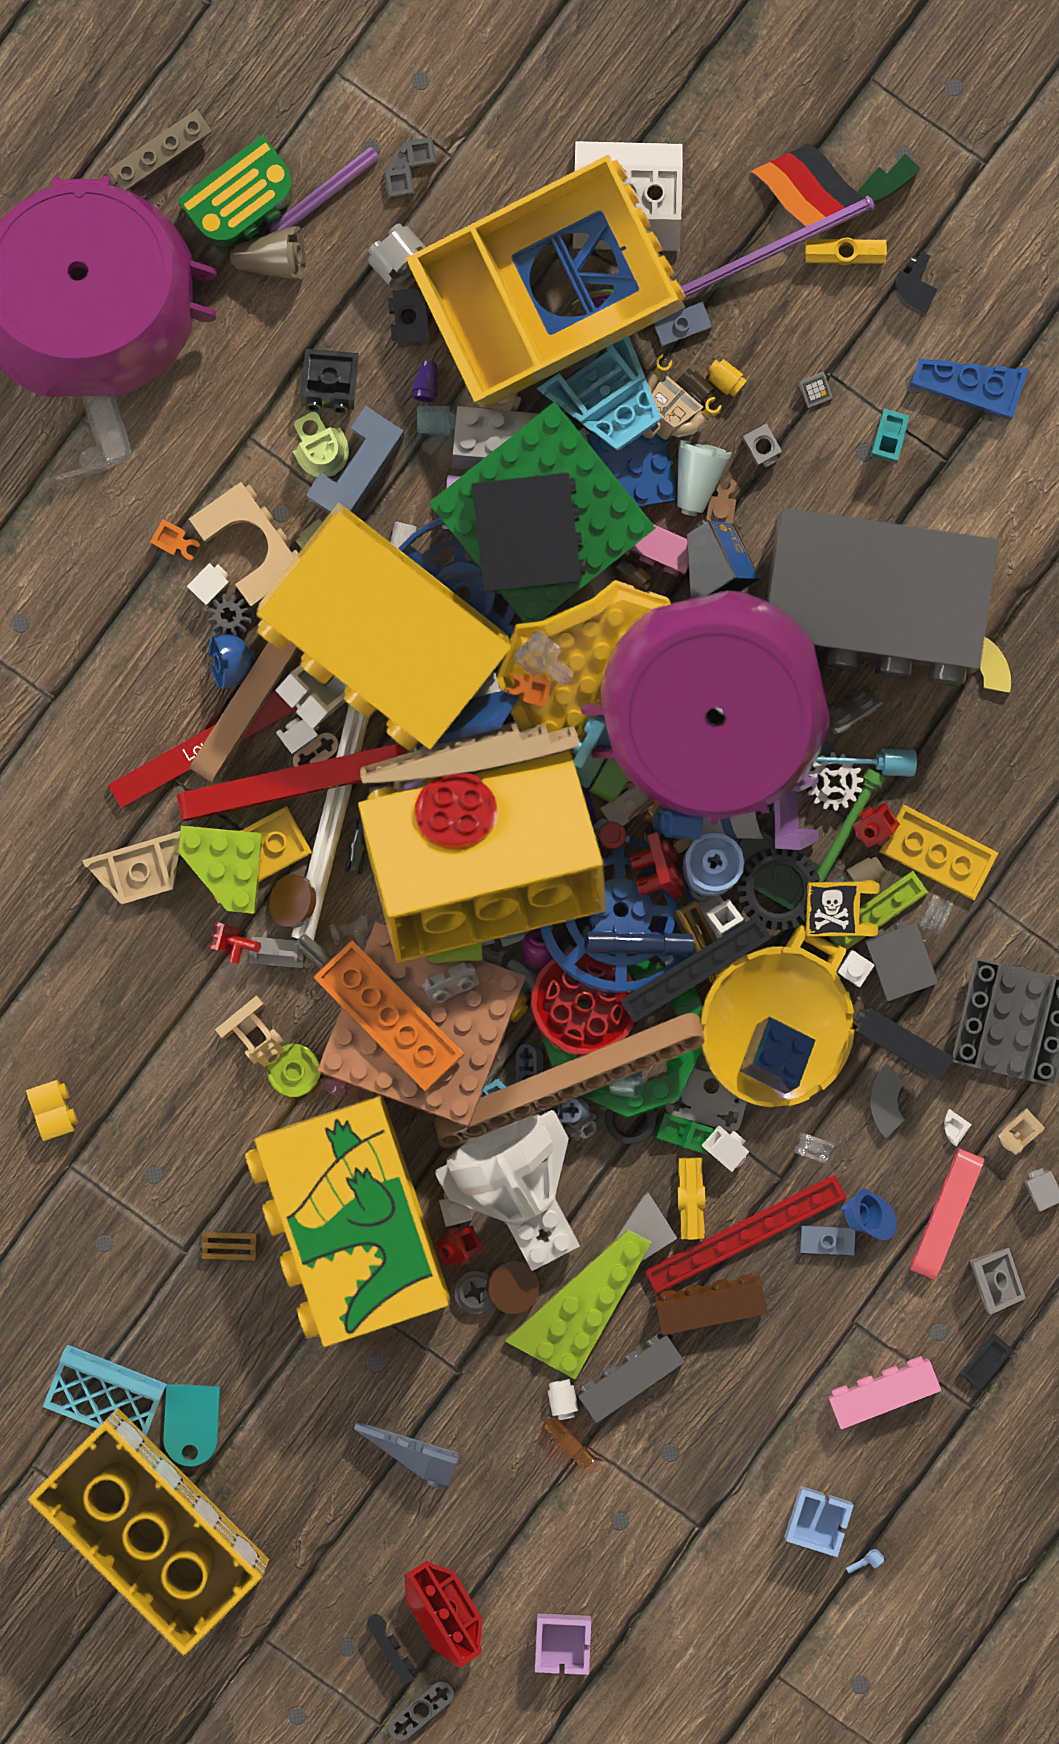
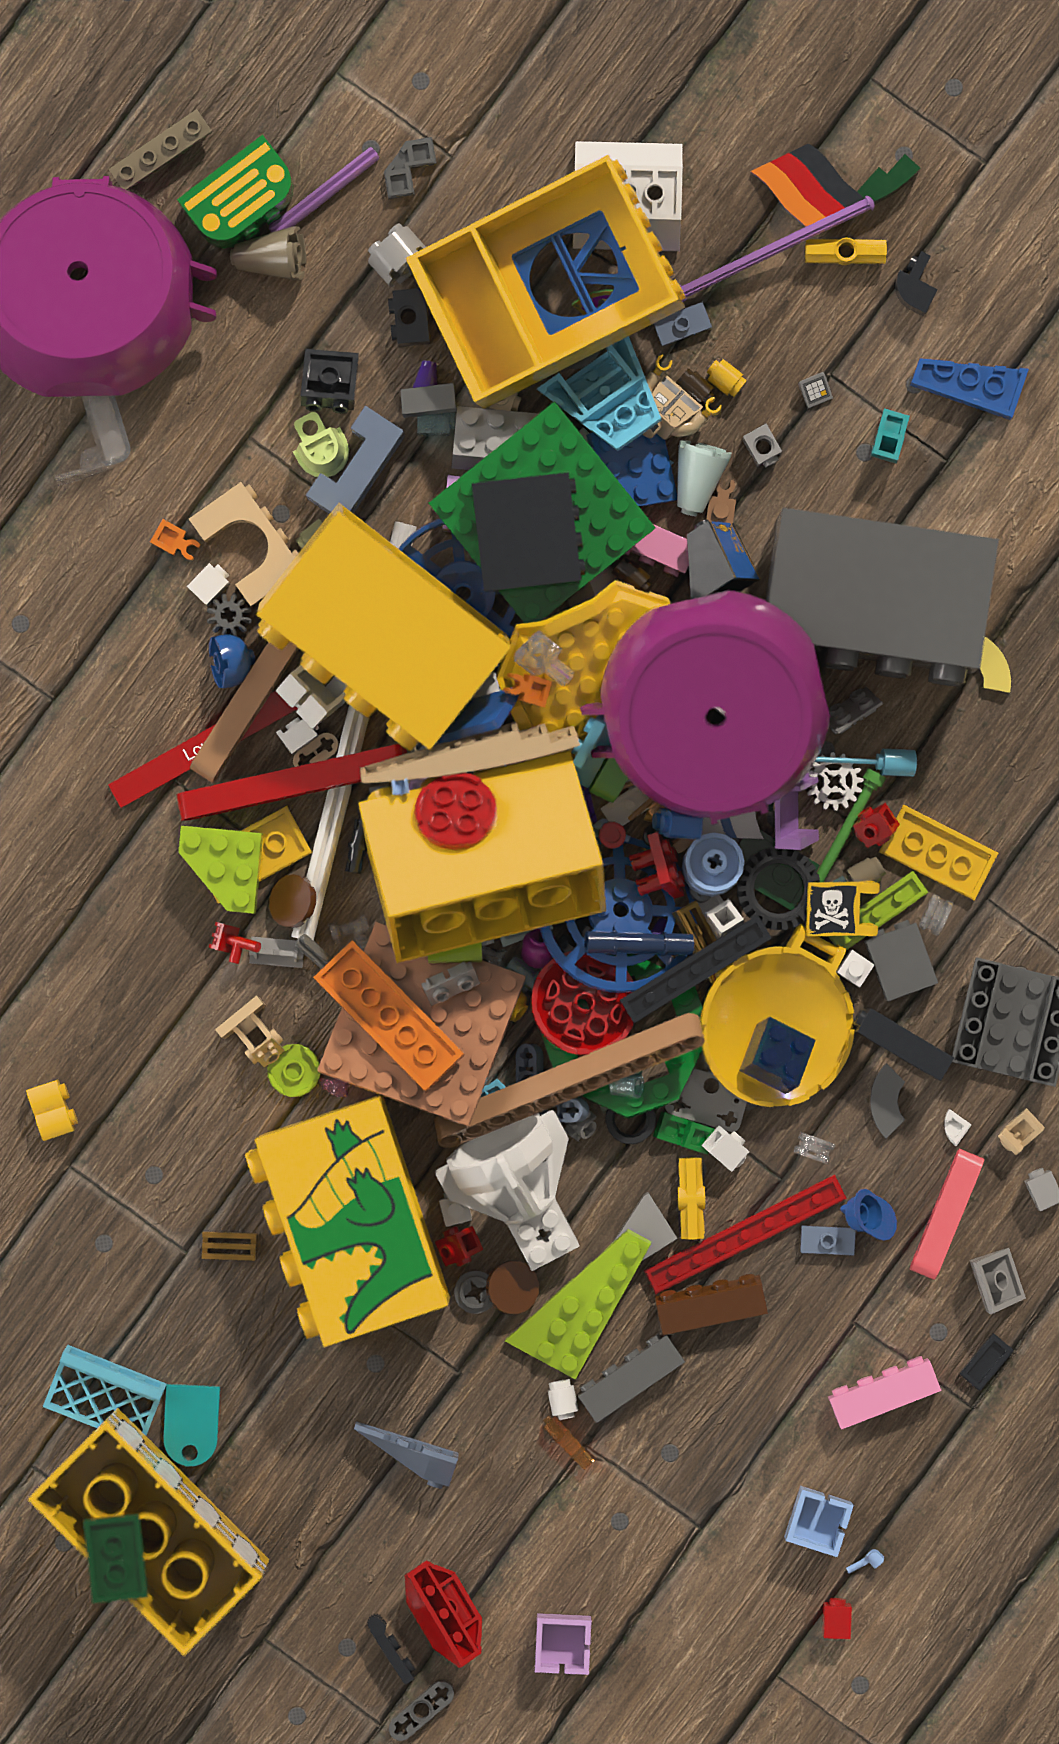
tan wing [82,831,180,904] -> none
none -> dark green plate [84,1513,148,1604]
none -> light blue hand [392,778,409,795]
none -> dark grey tile [401,383,457,418]
none -> red brick [822,1598,852,1639]

